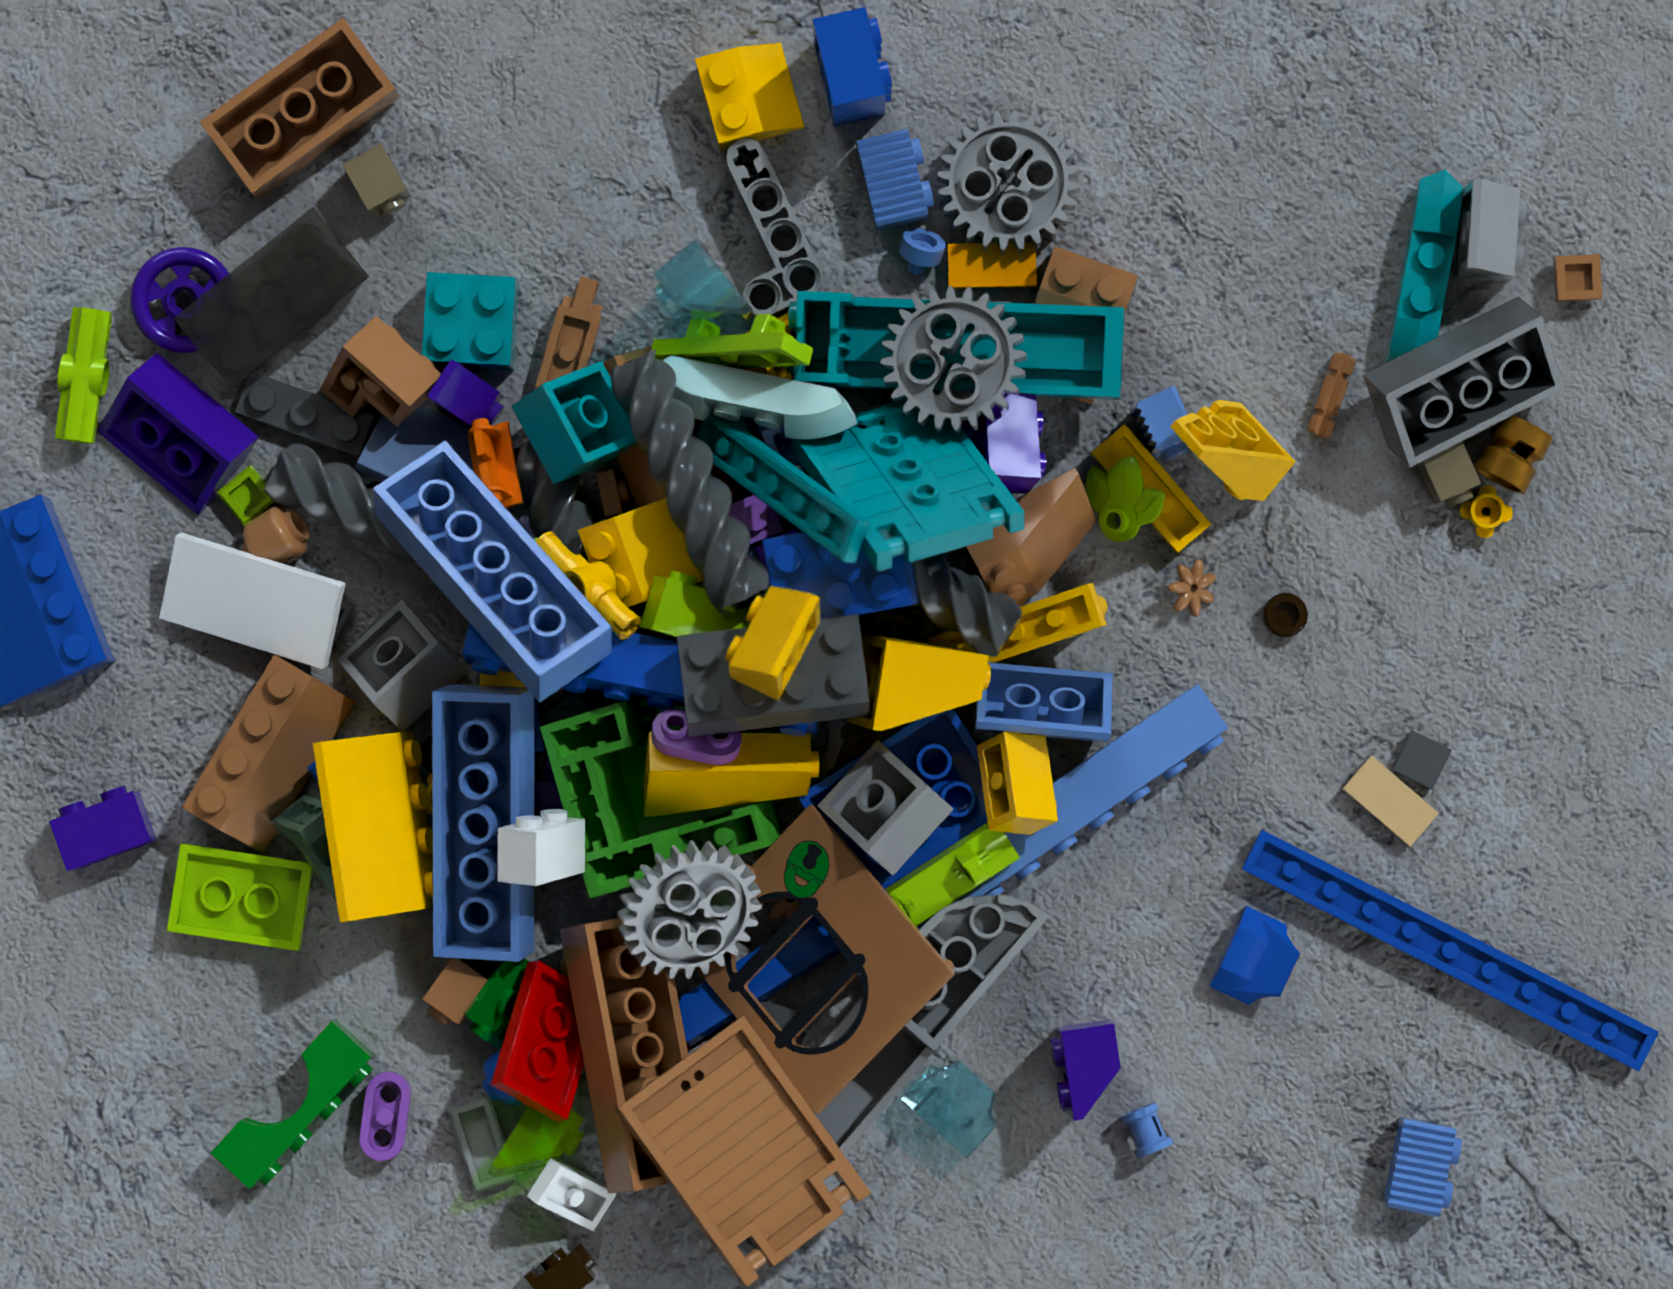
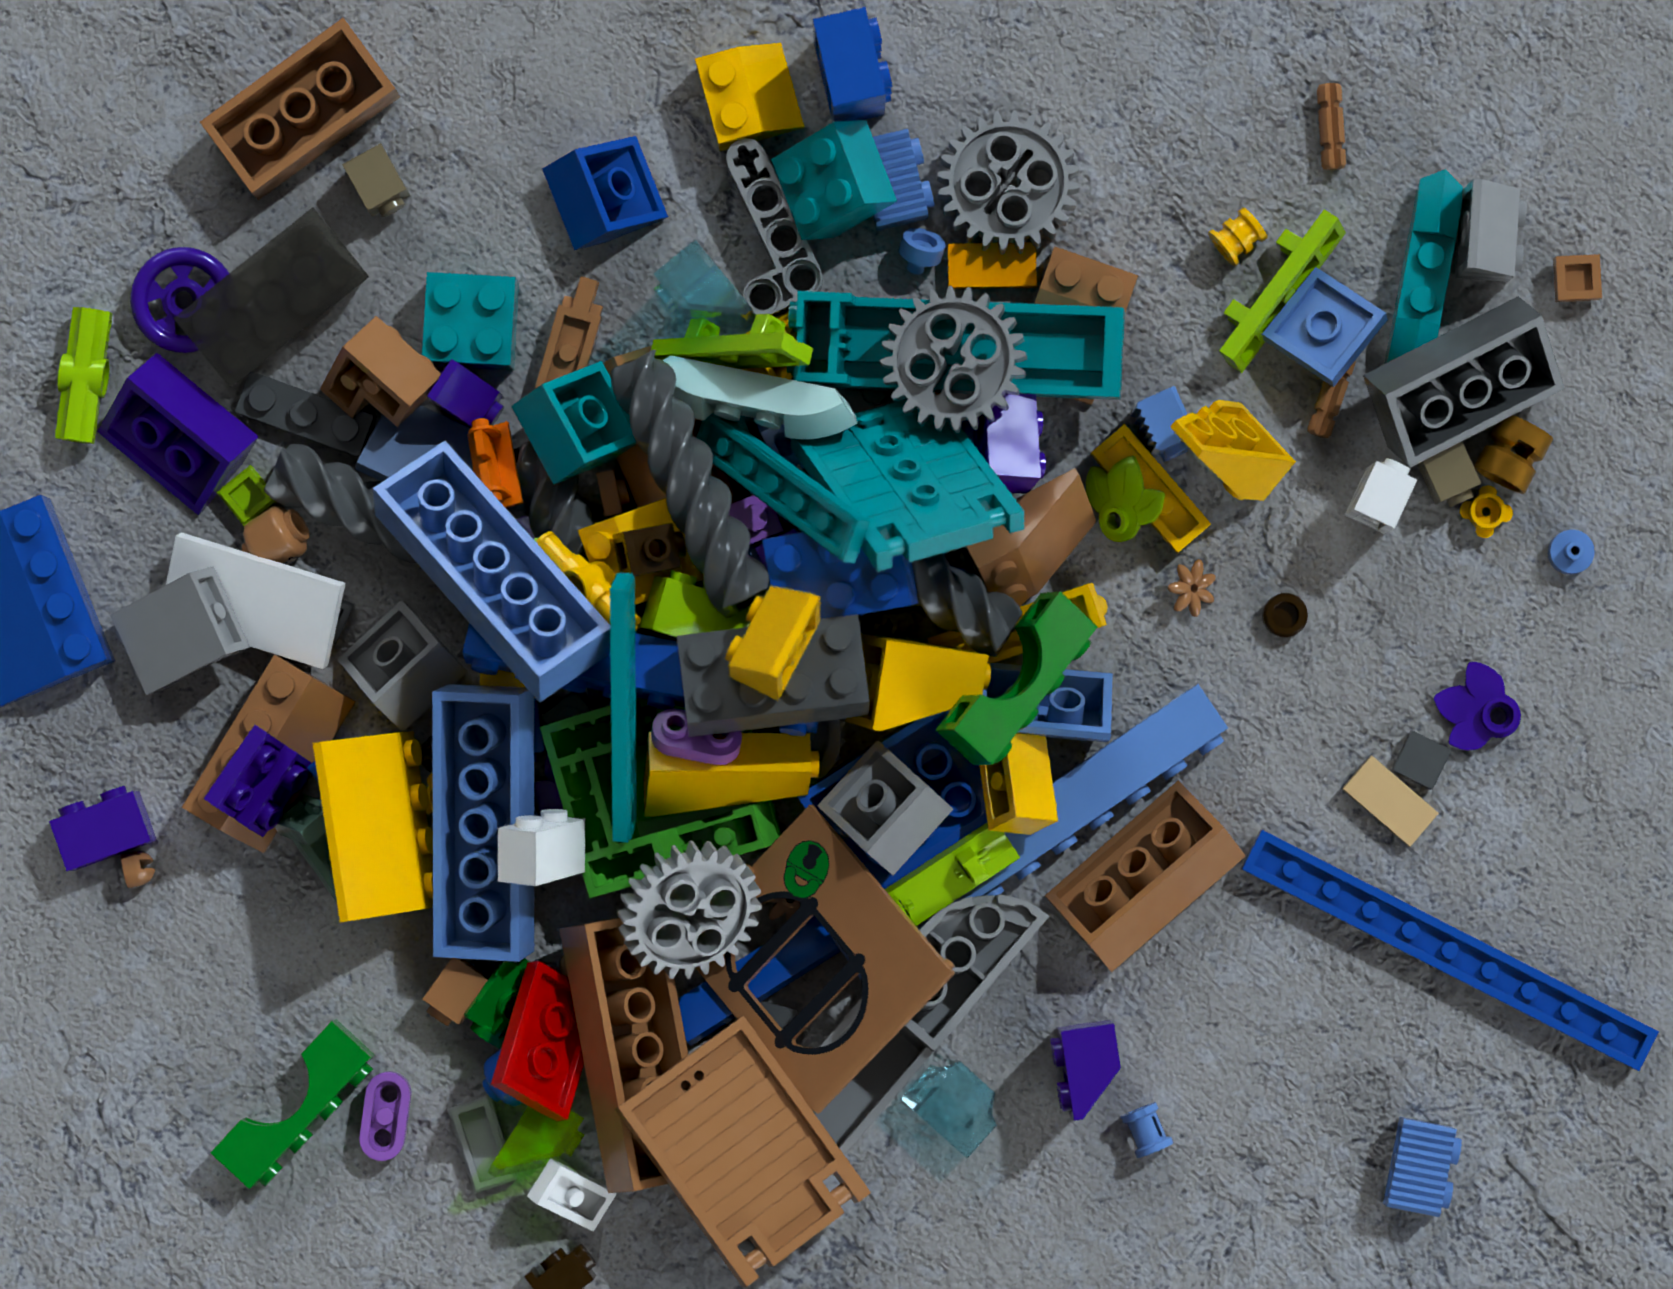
lime plate [167,843,313,951] -> none
blue slope [1208,906,1300,1005] -> none
none -> light grey panel [110,567,250,696]
none -> medium nougat hinge [121,851,155,888]
none -> dark purple slope [204,725,312,837]
none -> blue slope [542,136,668,250]
none -> teal tile [610,573,637,842]
none -> dark brown brick [613,523,686,577]
none -> teal brick [771,120,897,240]
none -> green arch [936,591,1097,765]
none -> medium nougat slope [1045,780,1246,972]
none -> yellow bush [1208,207,1268,266]
none -> lime hinge [1219,209,1346,373]
none -> medium blue plate [1262,267,1388,387]
none -> medium nougat axle [1317,83,1346,170]
none -> white brick [1344,458,1417,534]
none -> dark purple plate [1433,662,1521,751]
none -> medium blue tile [1548,530,1595,575]

